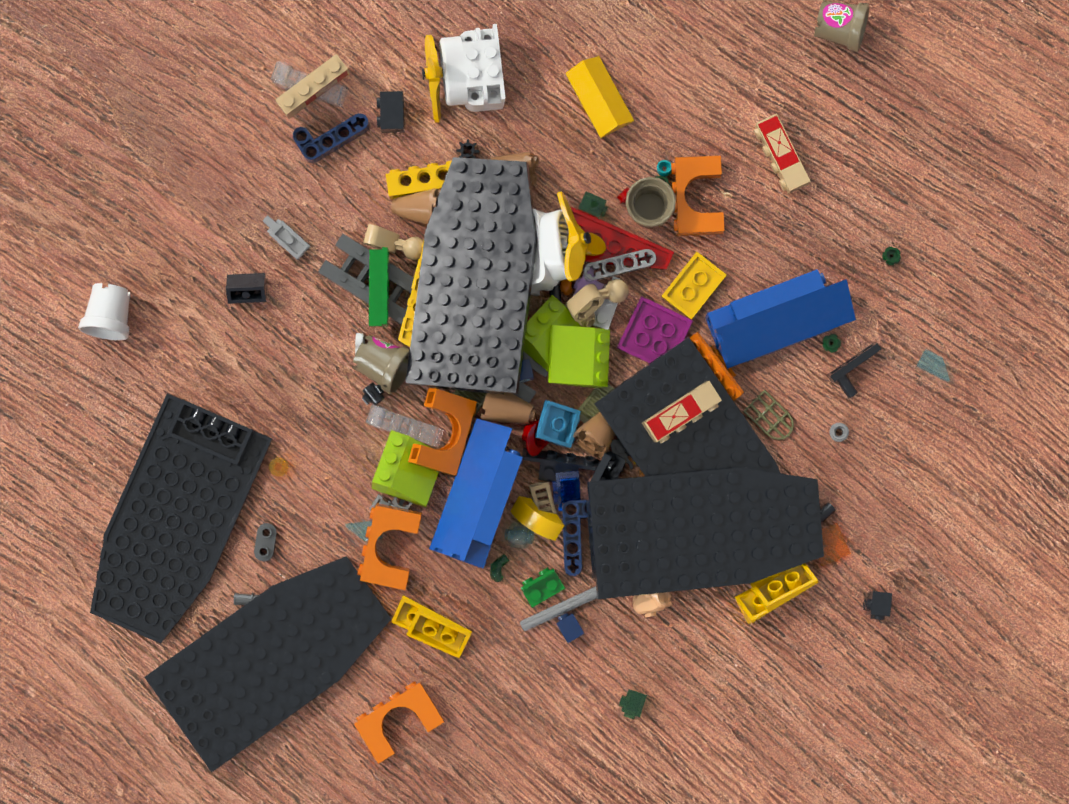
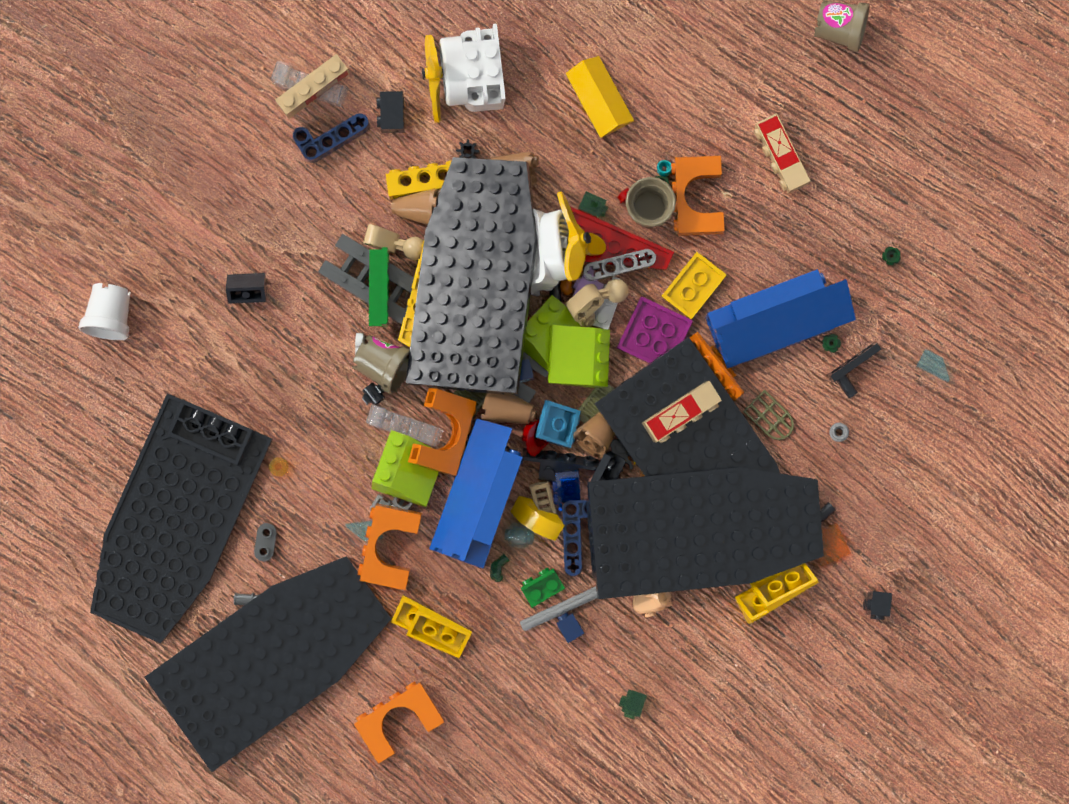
light grey hinge [263,215,311,260] -> none

